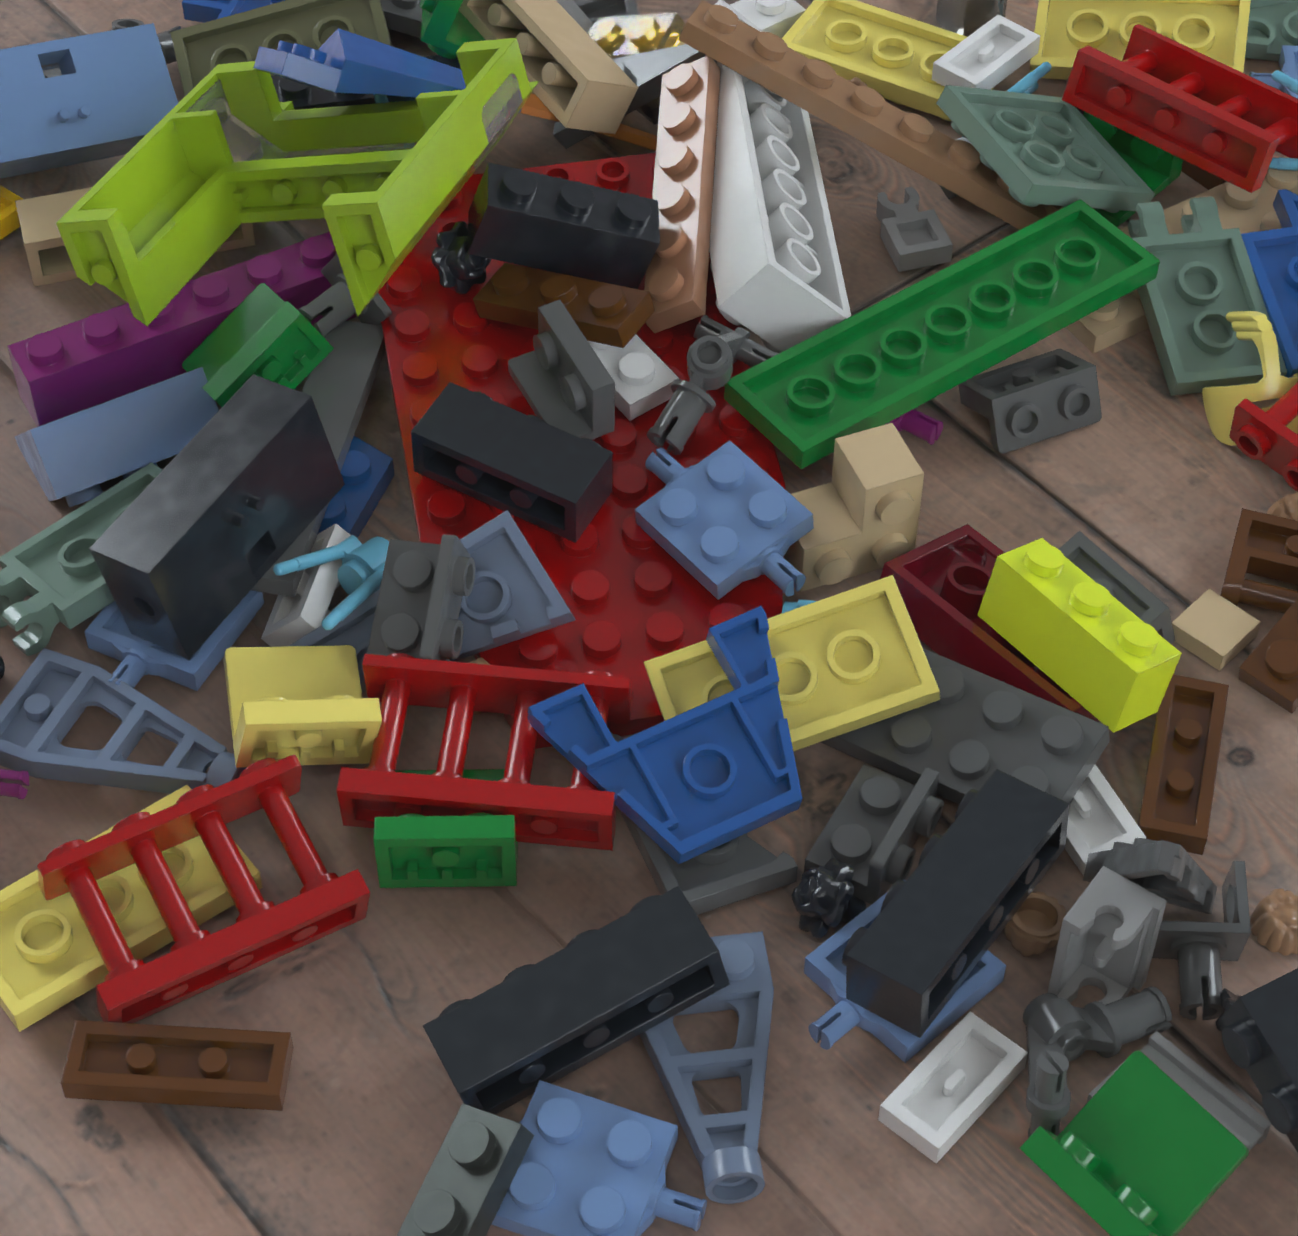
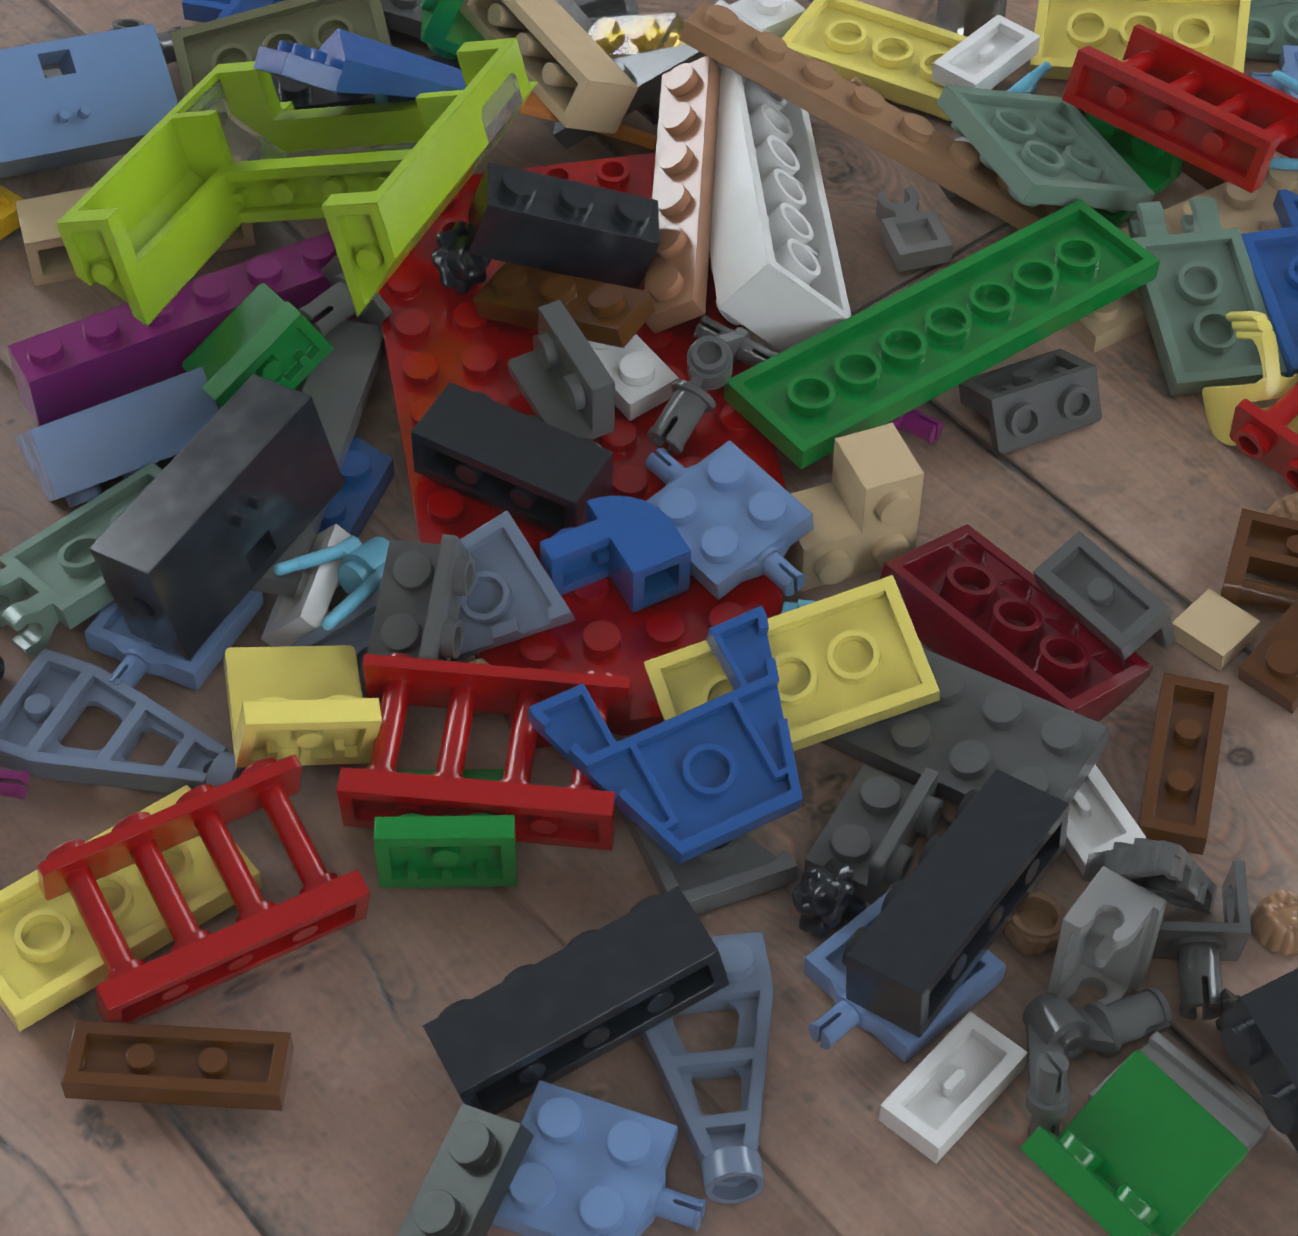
neon yellow brick [977,538,1182,733] -> none
none -> blue brick [540,496,691,613]

